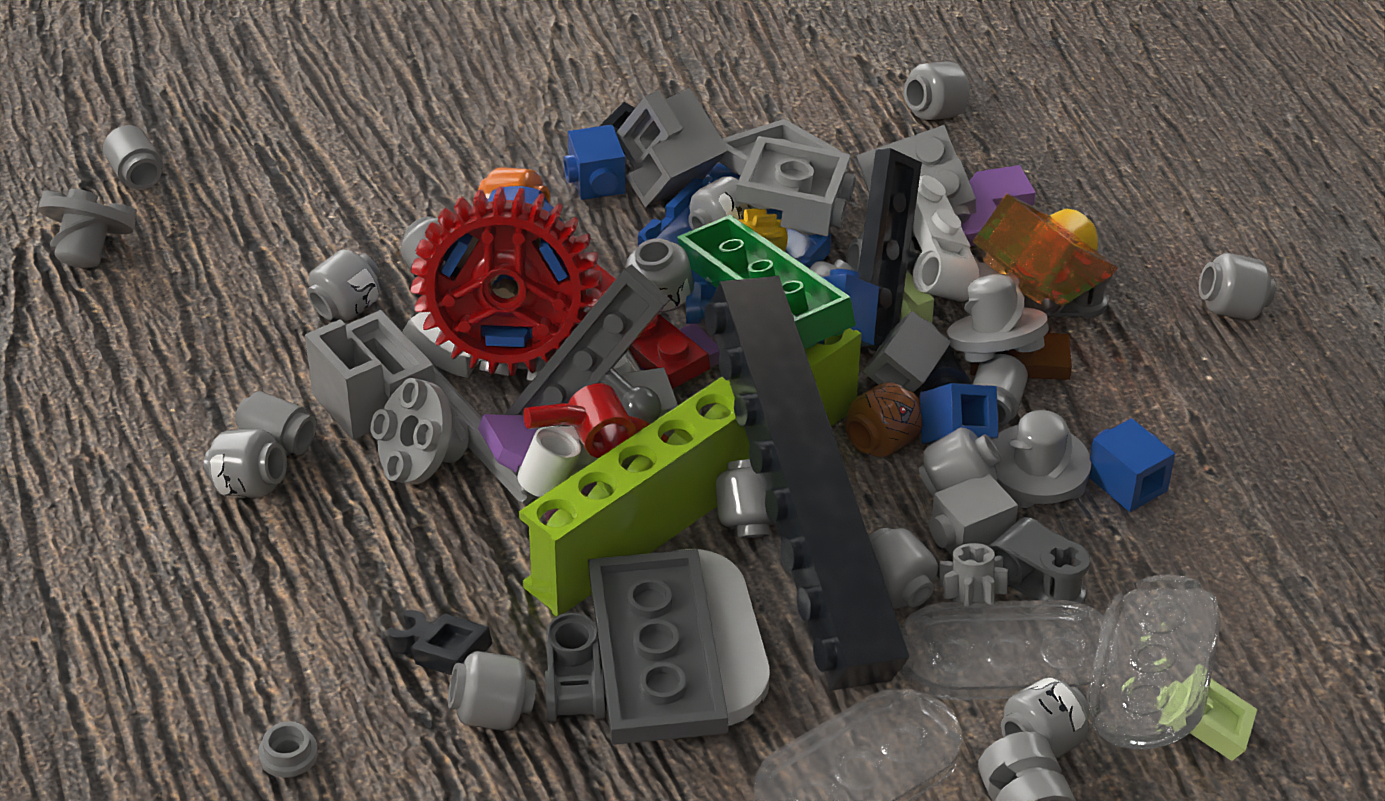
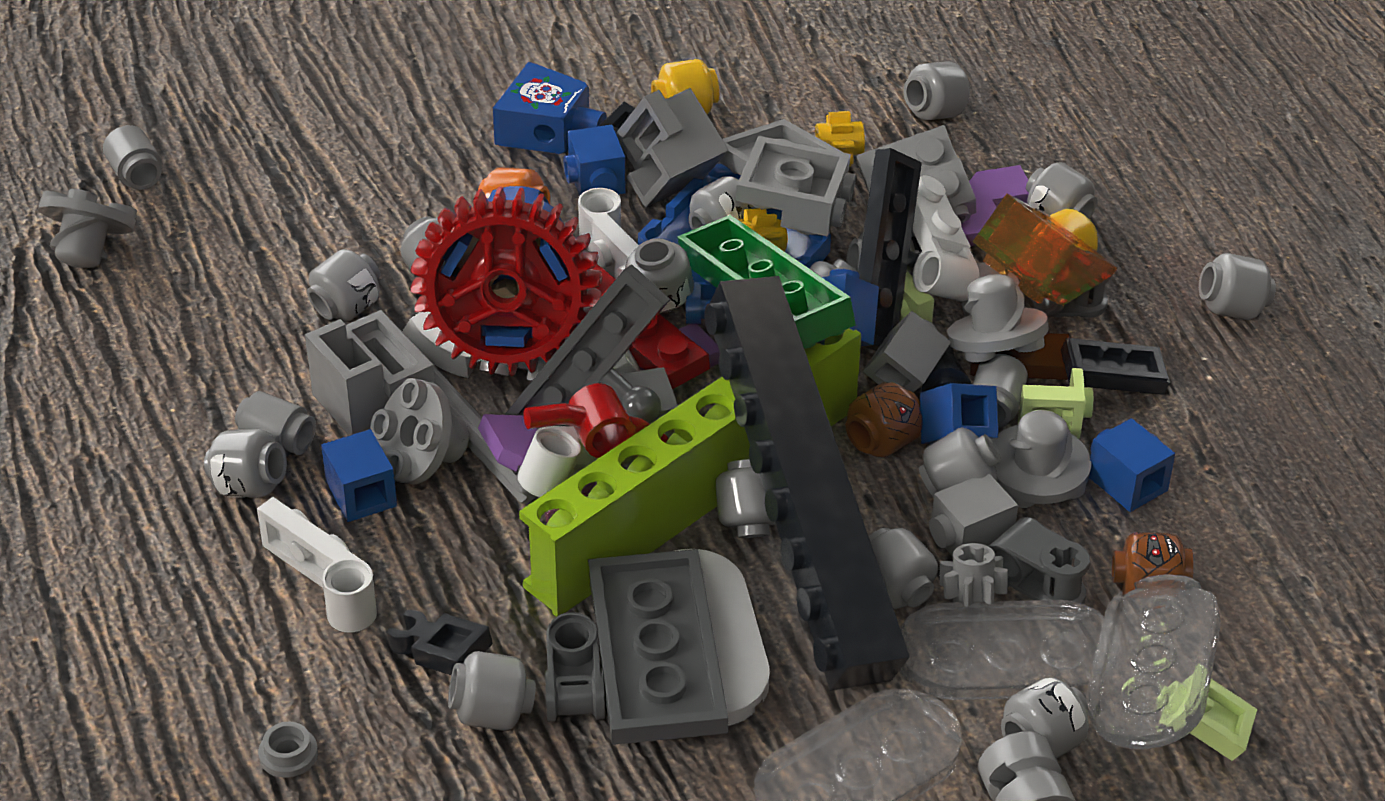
none -> white plate [257,497,377,632]
none -> blue brick [321,429,397,522]
none -> blue torso [493,62,607,154]
none -> white plate [578,188,639,279]
none -> yellow head [651,59,719,114]
none -> yellow gear [815,111,865,167]
none -> yellowish green bracket [1018,368,1094,438]
none -> light grey head [1026,162,1098,219]
none -> black plate [1061,338,1170,395]
none -> dark orange head [1112,532,1193,605]

